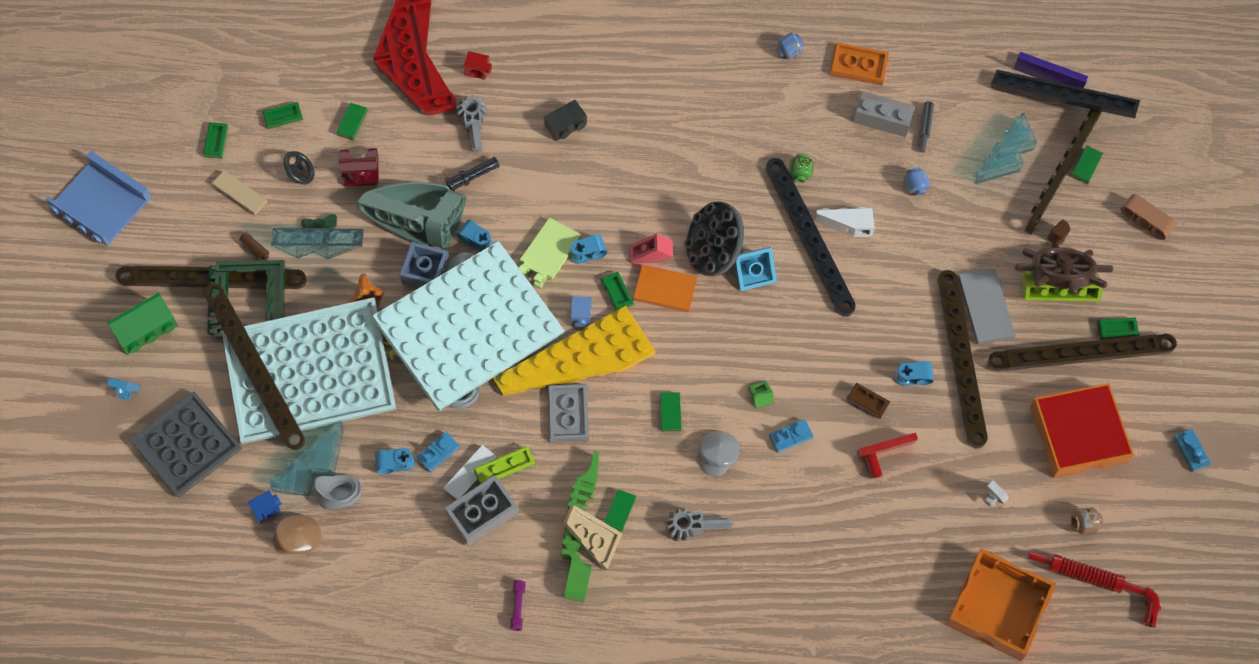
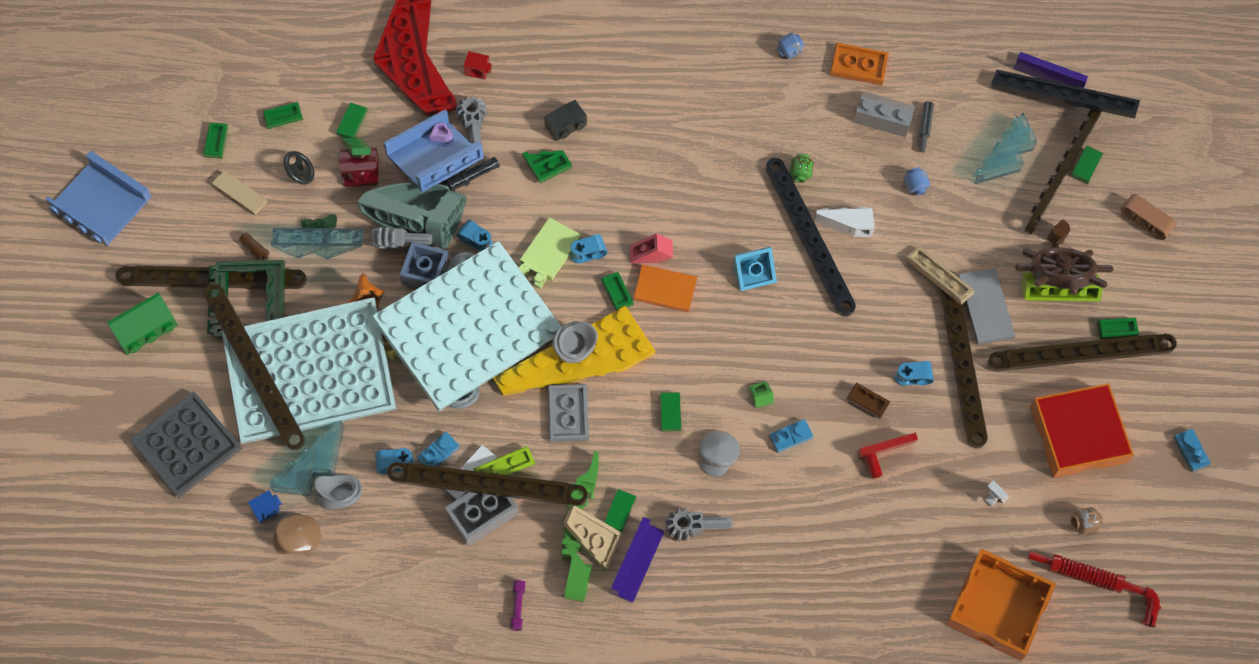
dark azure plate [107,378,141,400] -> none
medium blue brick [571,296,591,327] -> none
dark grey bracket [684,201,744,277] -> none
none -> green tile [343,138,371,155]
none -> light grey gear [370,227,432,249]
none -> medium blue panel [384,110,484,192]
none -> dark brown plate [387,462,587,506]
none -> lavender tile [430,123,453,143]
none -> green wing [522,150,572,184]
none -> light grey piece [553,321,598,363]
none -> dark purple panel [611,517,664,603]
none -> tan tile [906,246,974,305]

